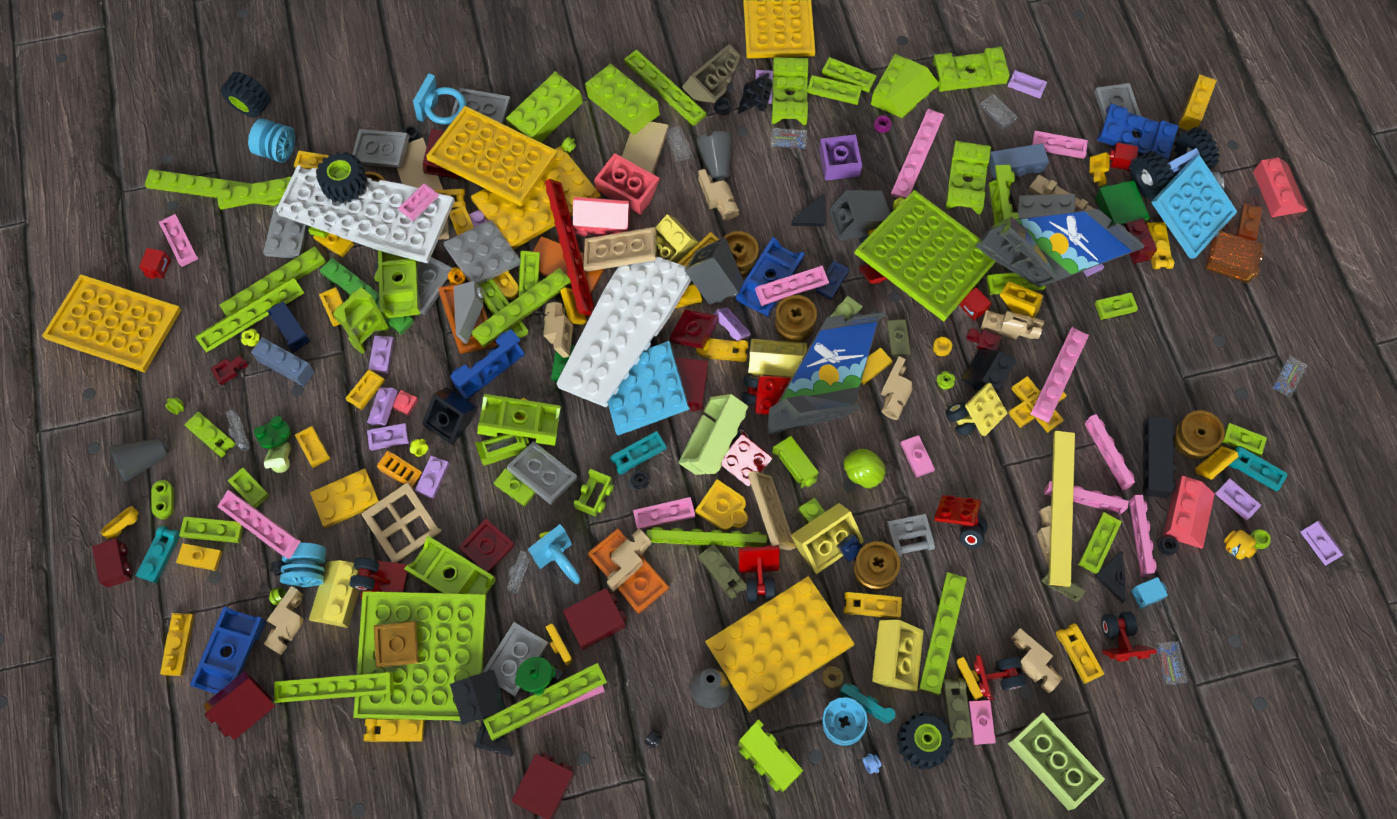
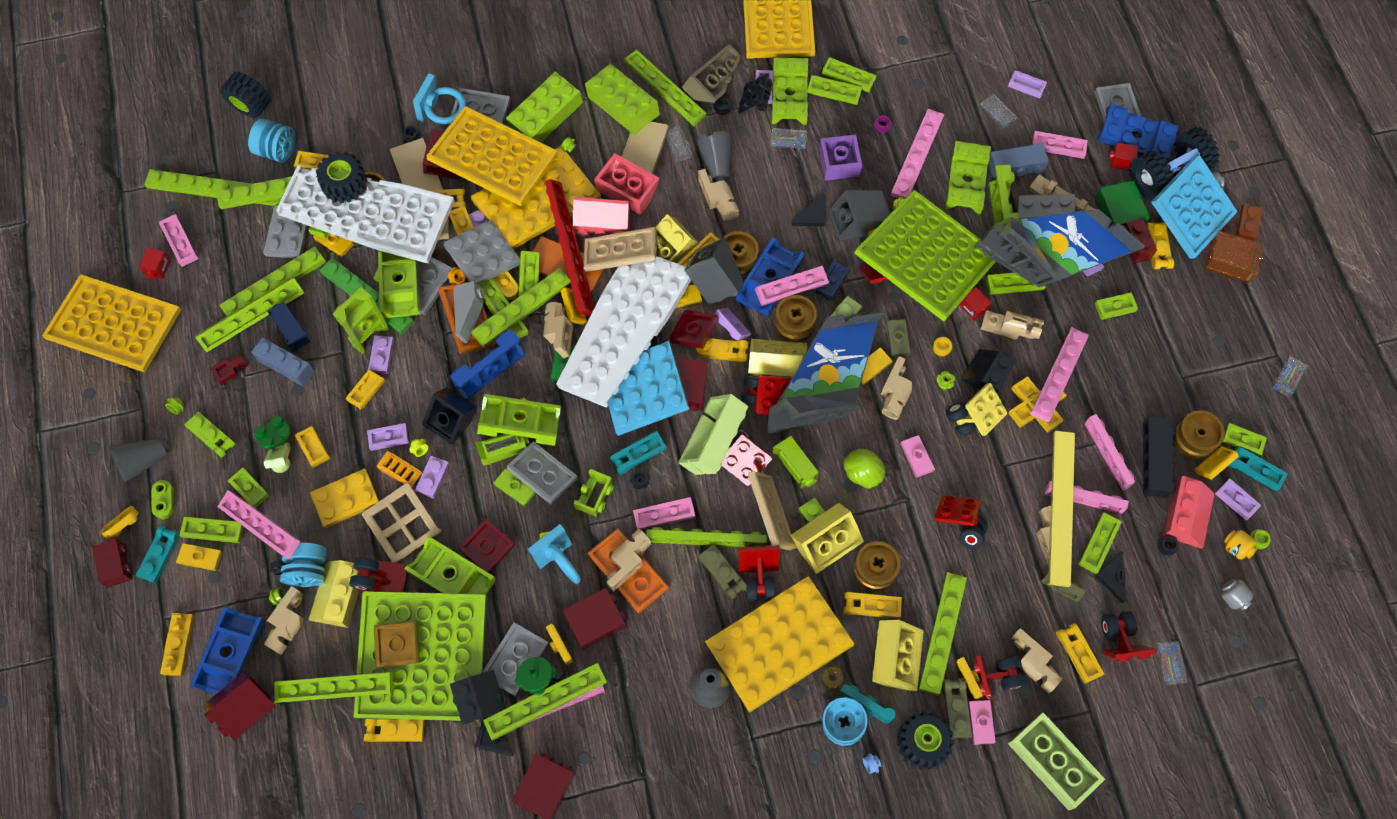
clear plate [226,410,249,452] -> none
neon yellow plate [241,329,260,347] -> none
yellow plate [319,287,344,327] -> none
light grey plate [352,129,410,168] -> none
lavender plate [367,388,398,426] -> none
coral plate [392,390,418,416] -> none
bright pink plate [398,183,439,221] -> none
clear plate [507,550,530,595] -> none
black plate [644,728,662,749] -> none
yellow plate [695,479,748,530] -> none
lime wedge [738,719,803,793] -> none
dark blue plate [836,533,862,562] -> none
lime wedge [871,54,939,118] -> none
light grey plate [887,514,935,556] -> none
lime piece [932,47,1010,92] -> none
dark red plate [966,328,1001,351] -> none
yellow slope [1000,281,1043,318] -> none
yellow plate [1089,152,1110,187] -> none
bright pink plate [1129,495,1156,577] -> none
medium azure brick [1131,577,1168,609] -> none
yellow brick [1178,74,1217,130] -> none
coral slope [1253,157,1307,217] -> none
lavender plate [1300,521,1344,566] -> none
none -> light grey head [1221,579,1253,610]

